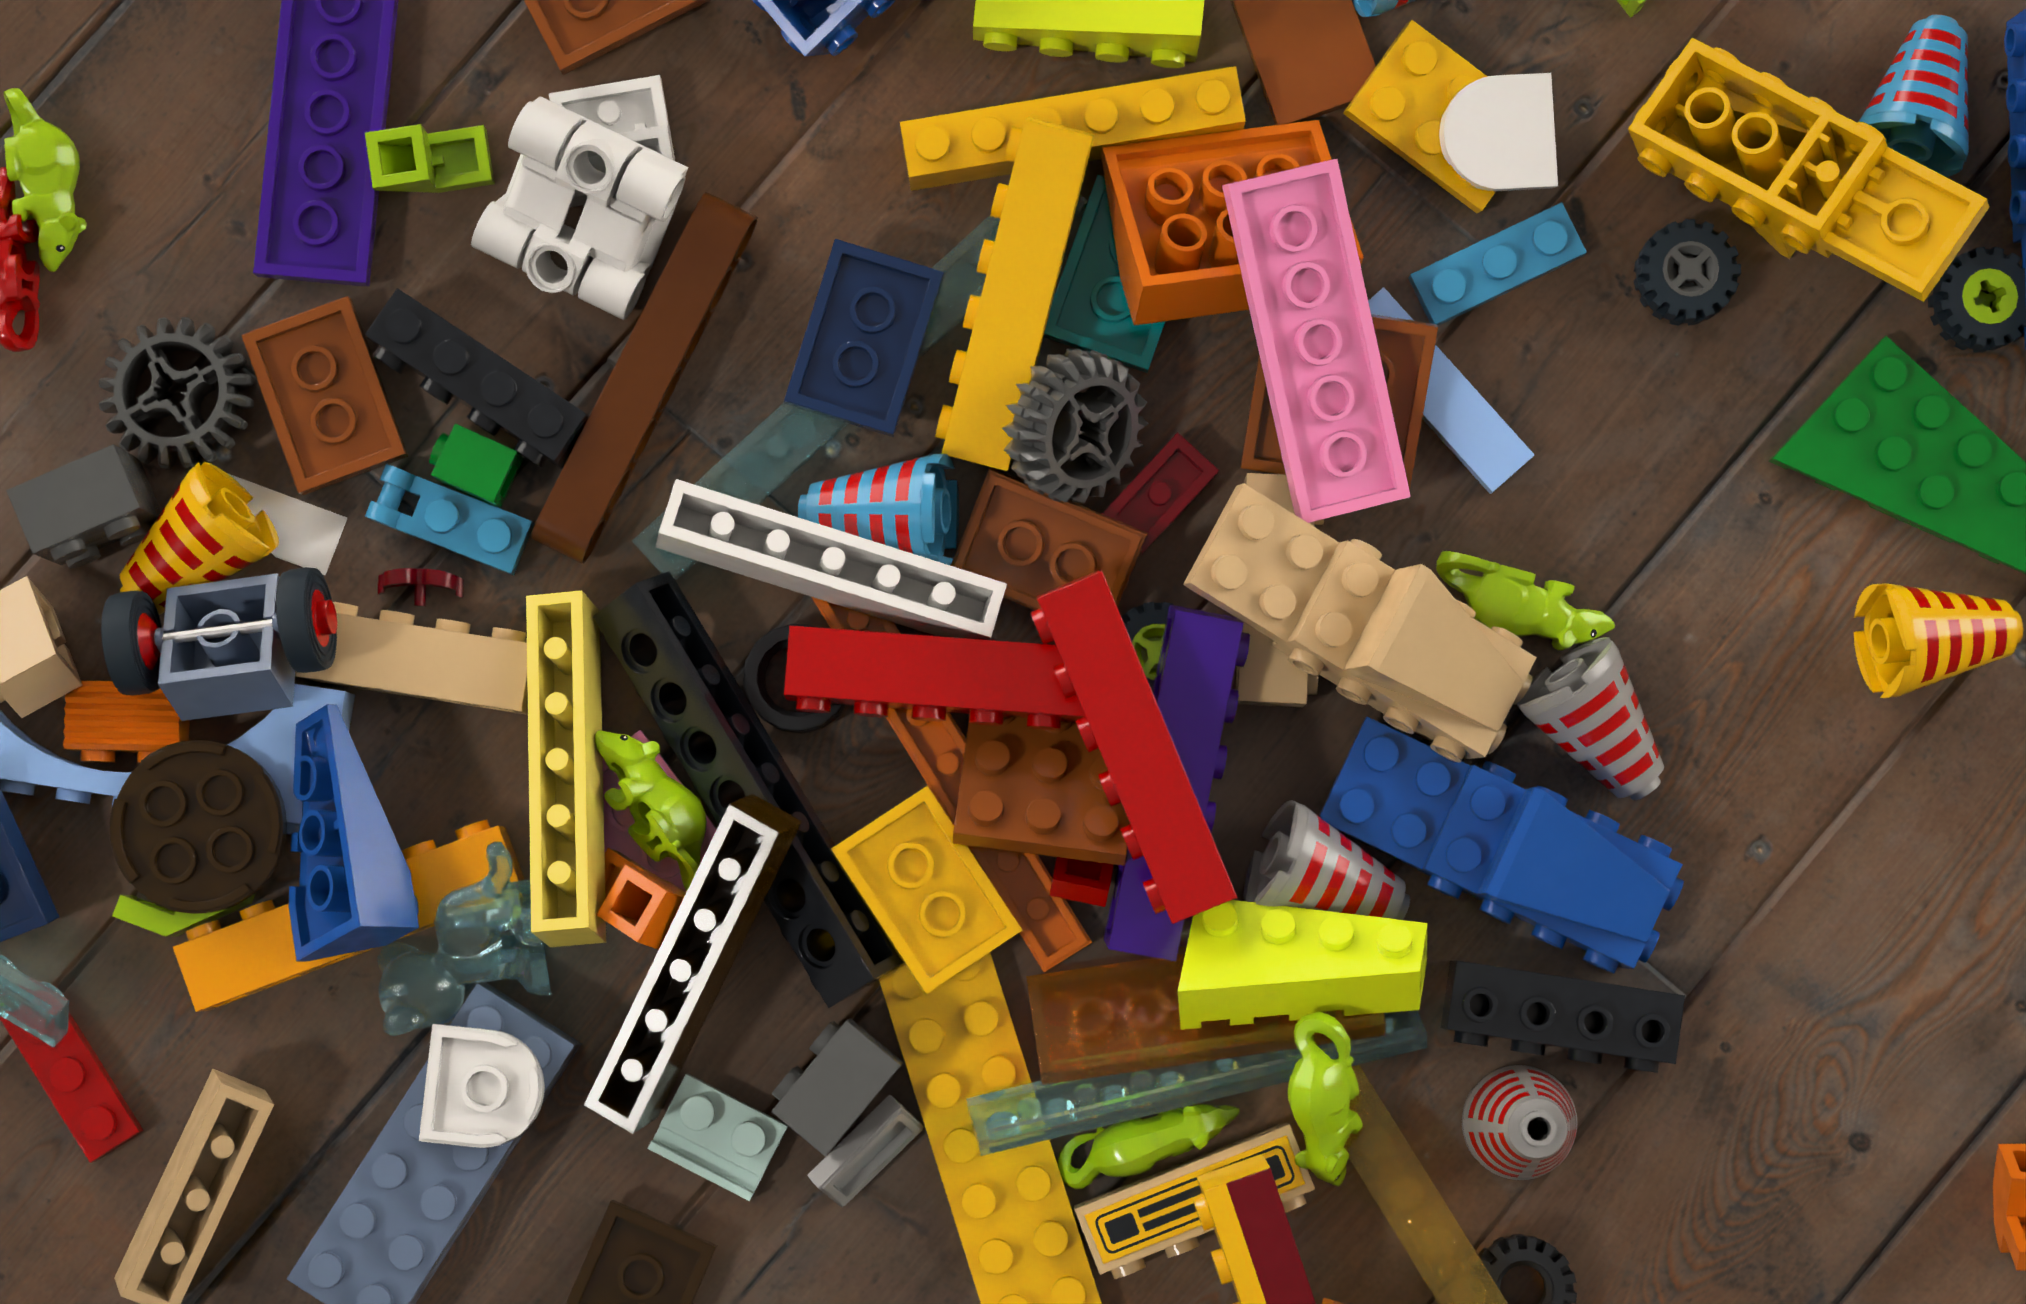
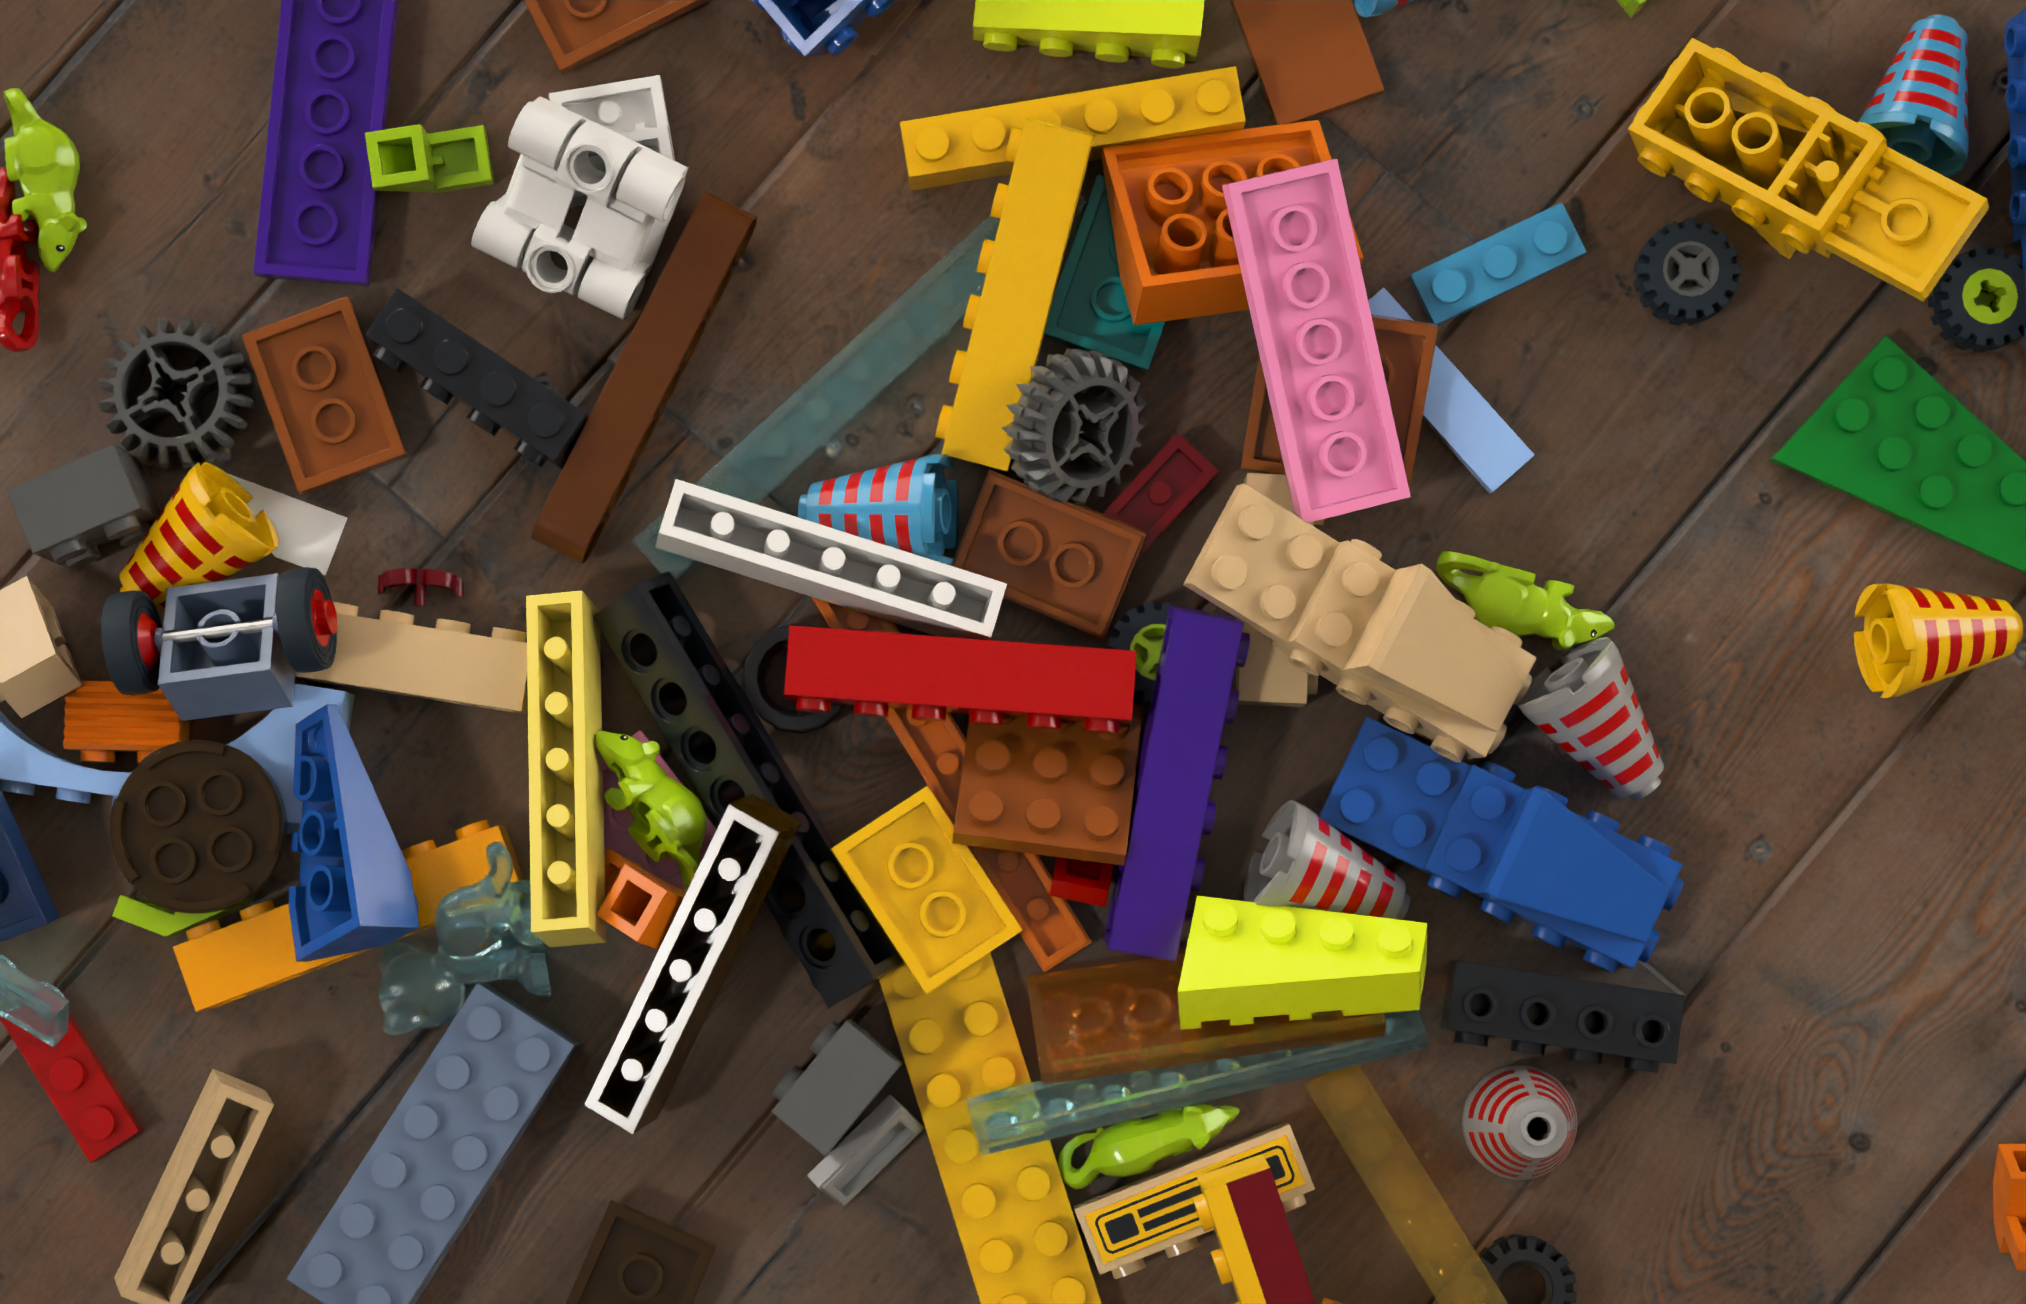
dark azure plate [365,464,535,576] -> none
white tile [419,1024,545,1148] -> none
green brick [429,423,524,509] -> none
light aqua plate [647,1073,788,1201] -> none
dark blue plate [784,239,944,437] -> none
red brick [1030,569,1237,924] -> none
lime animal [1288,1012,1363,1187] -> none
yellow plate [1343,20,1496,213] -> none
white tile [1439,73,1558,191] -> none

